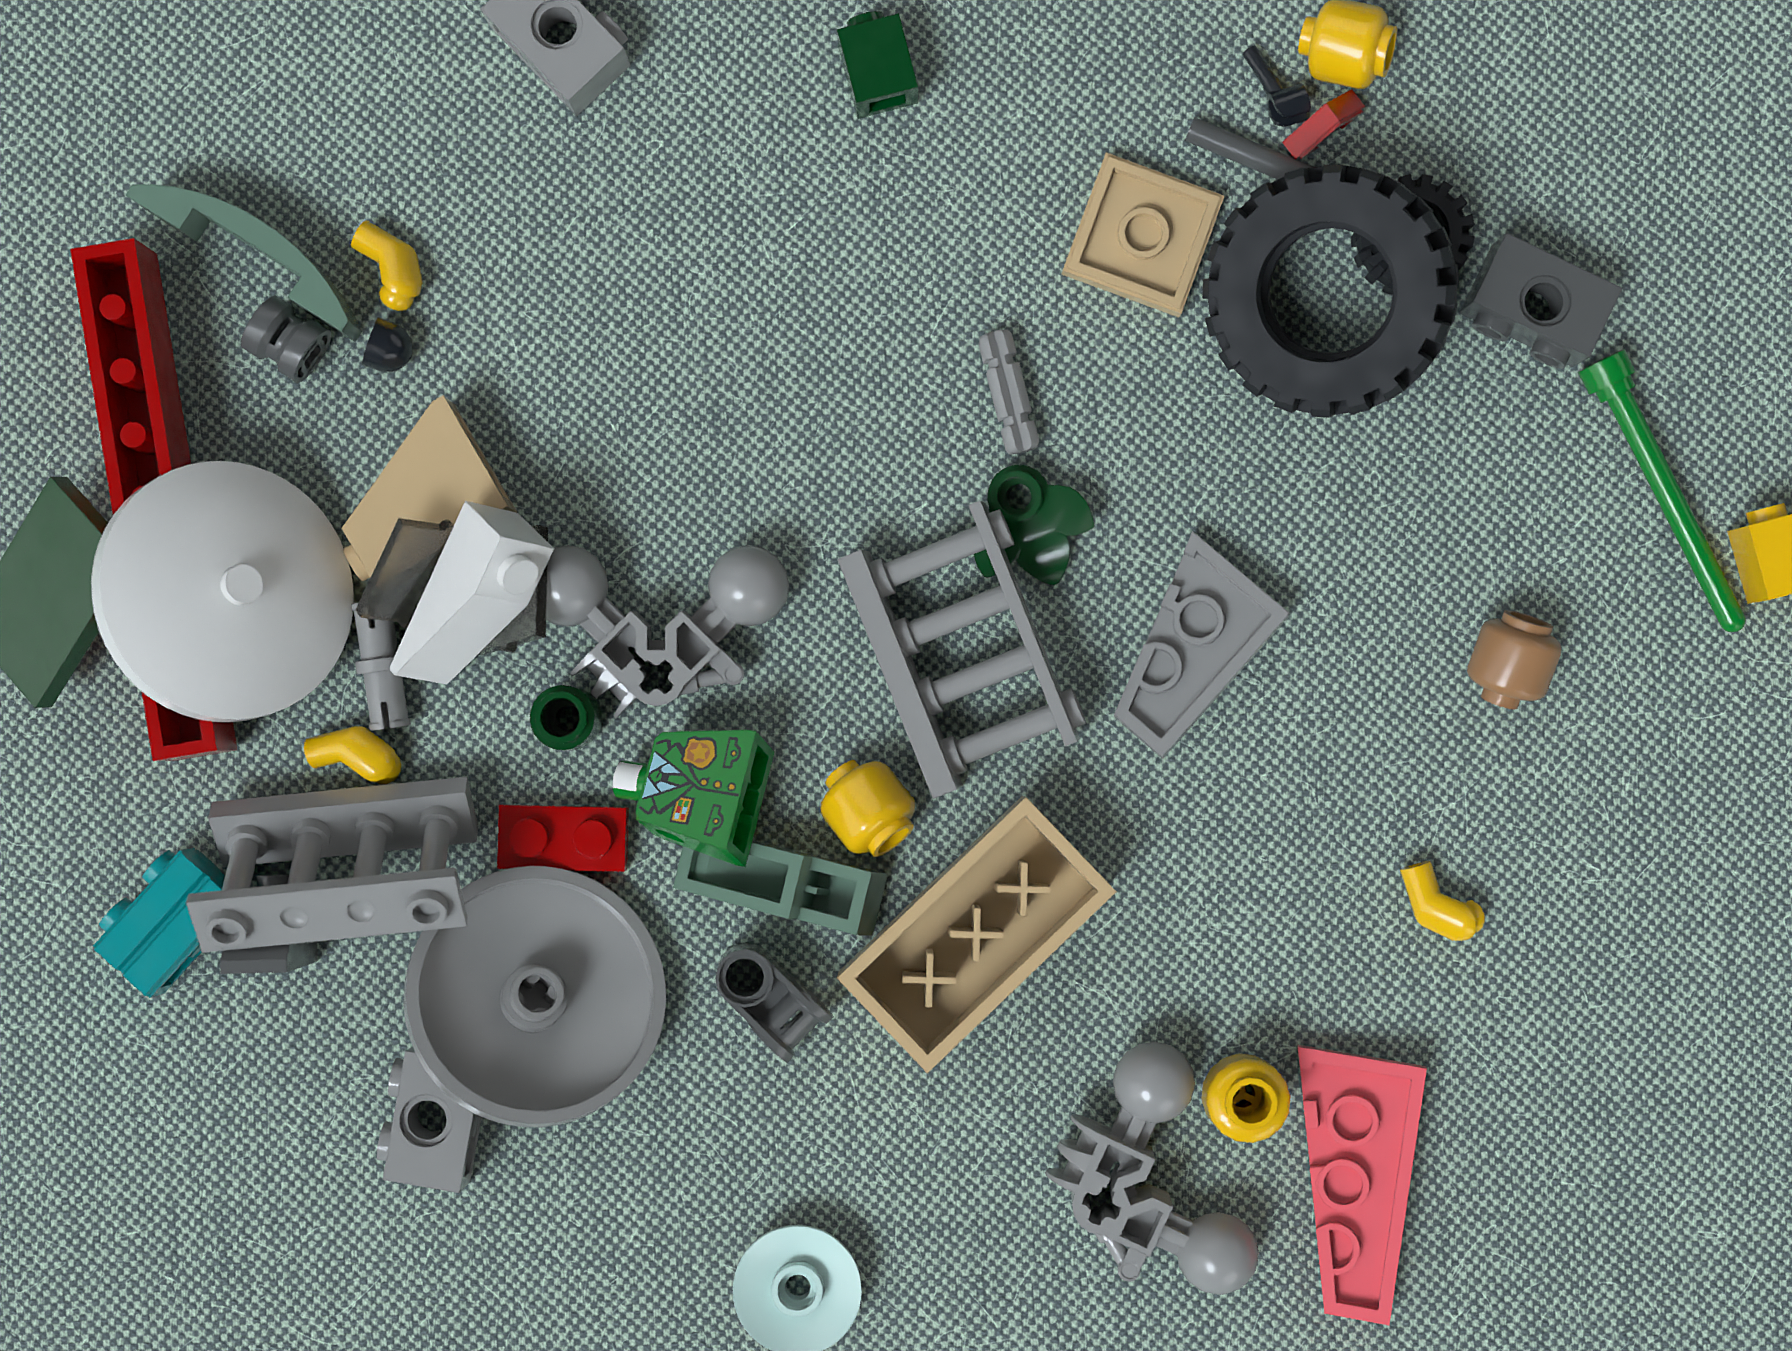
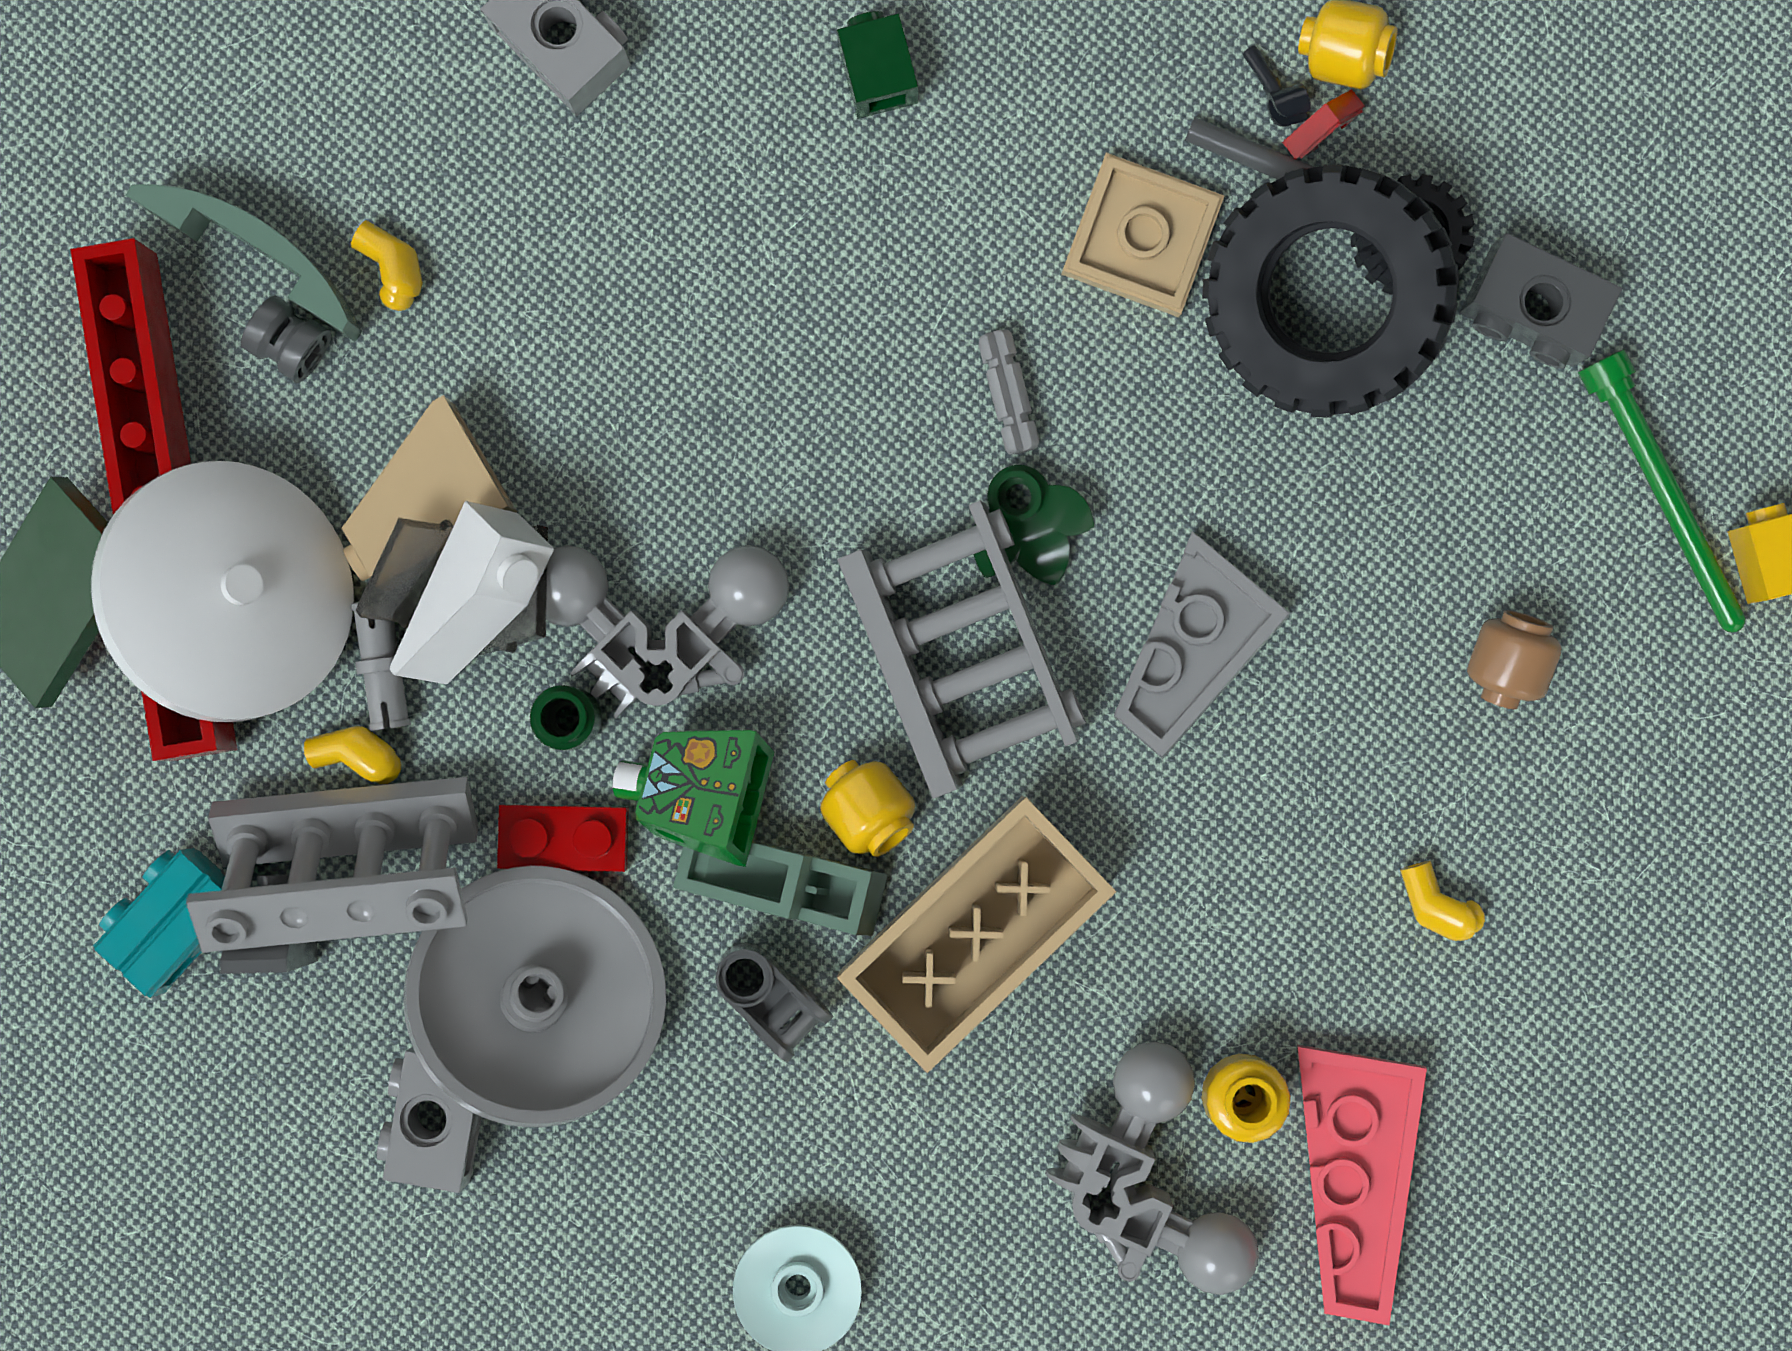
black hinge [362,317,413,372] -> none

